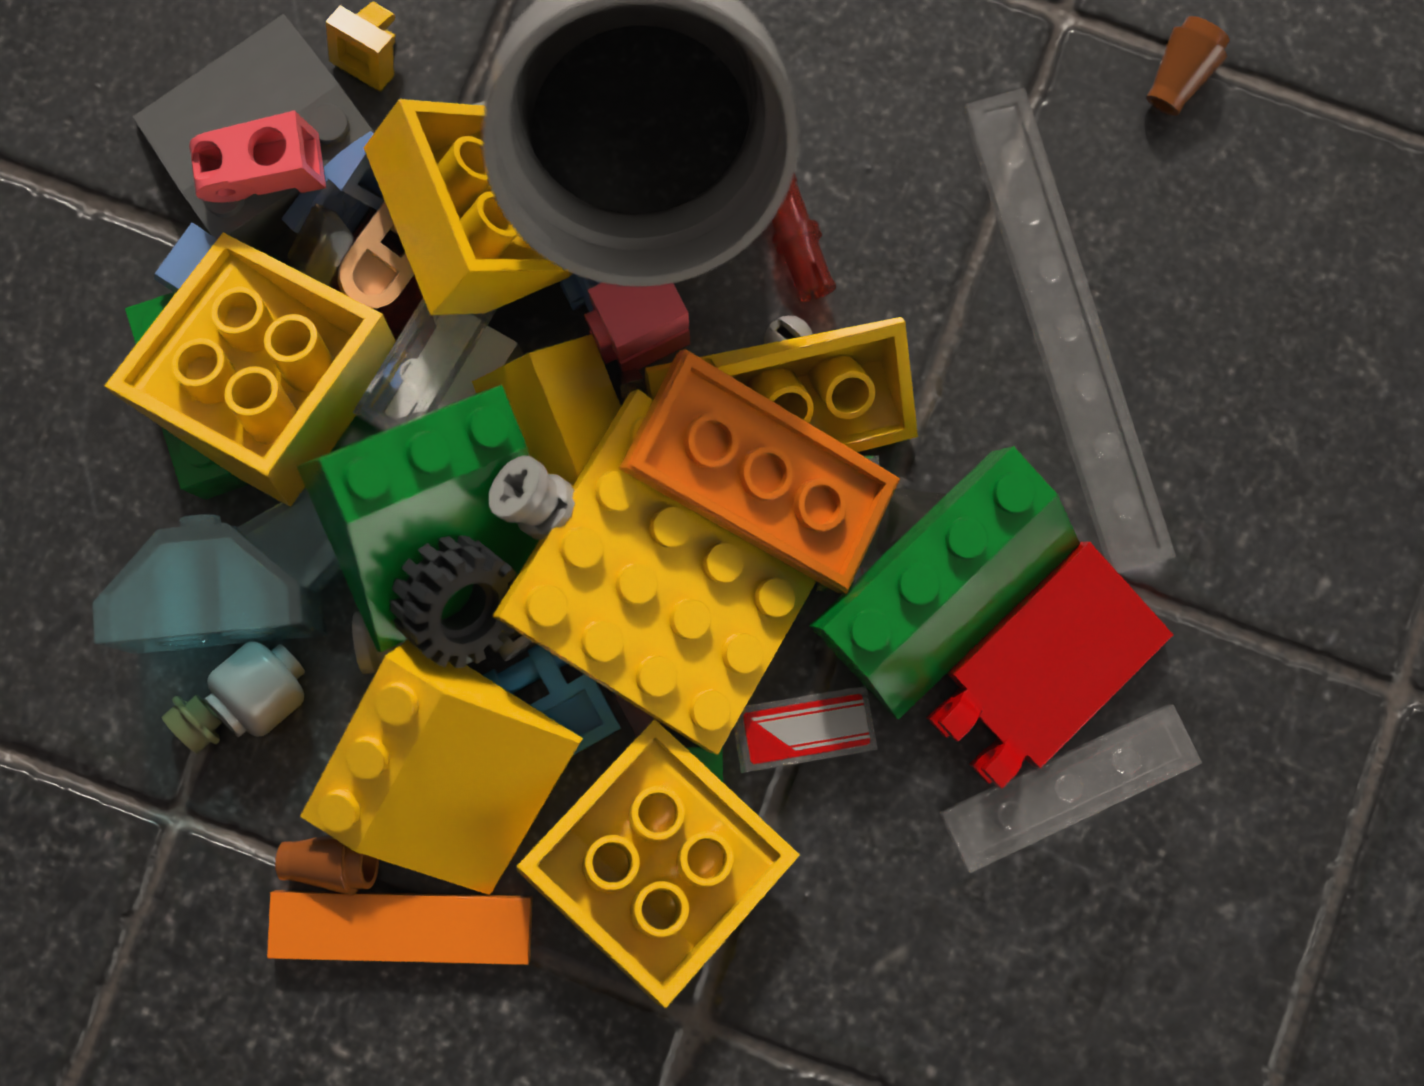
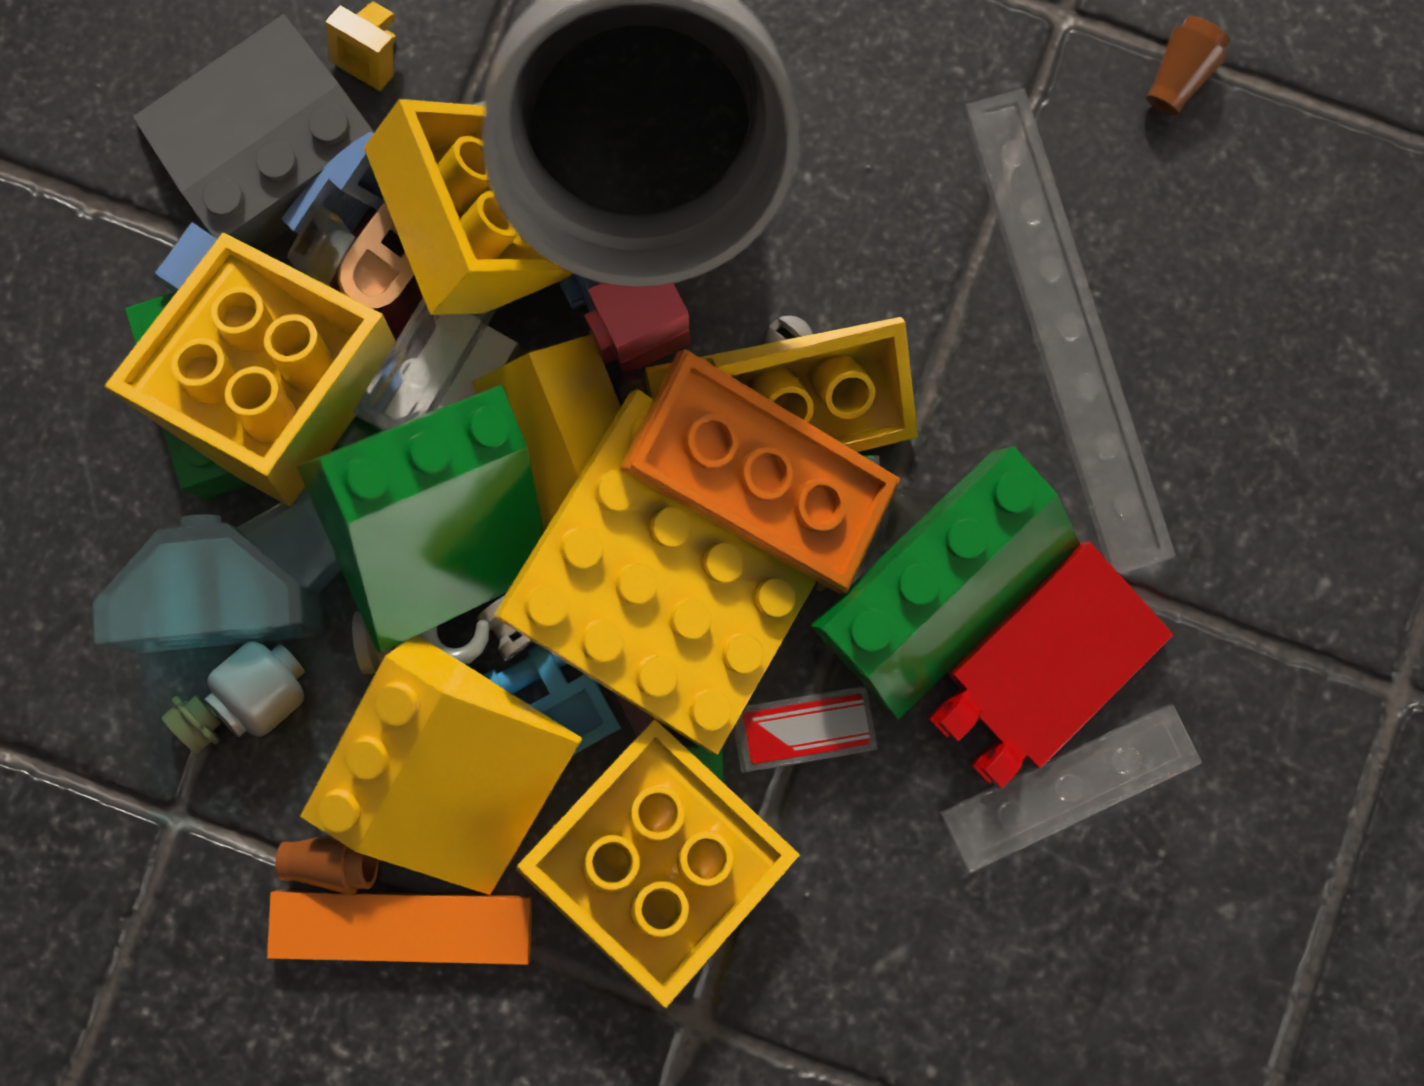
coral leg [189,110,326,203] -> none
black tyre [390,535,517,668] -> none
light grey wheel [489,456,575,540] -> none
clear red pin [771,173,836,302] -> none

